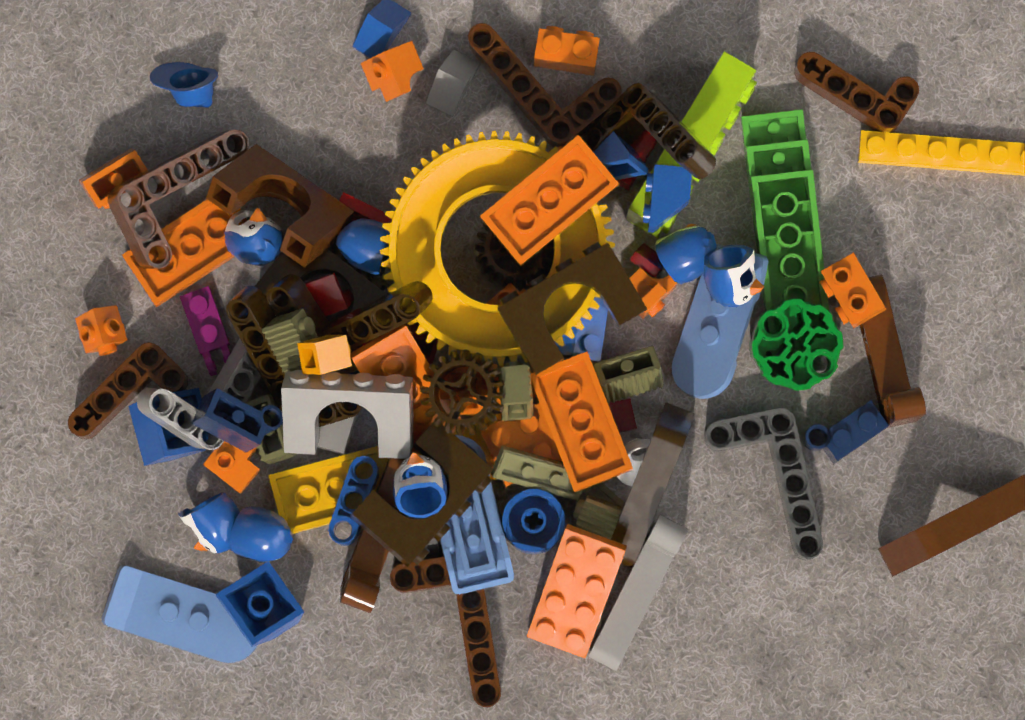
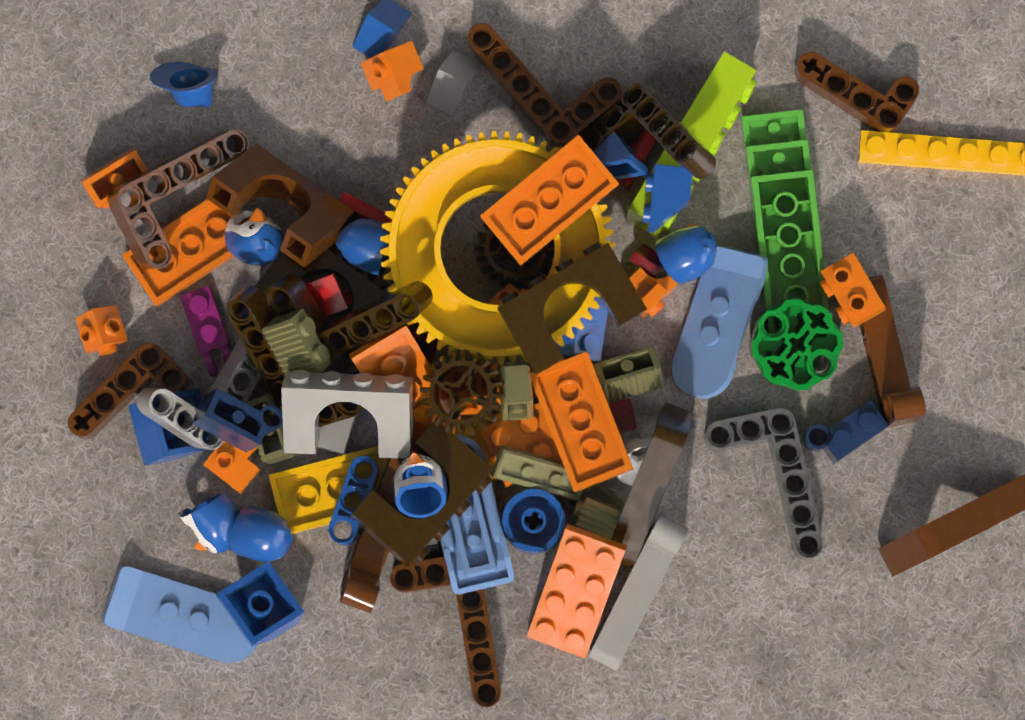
light orange brick [297,335,352,375] -> none
orange brick [534,26,600,76] -> none
blue piece [703,244,764,308] -> none

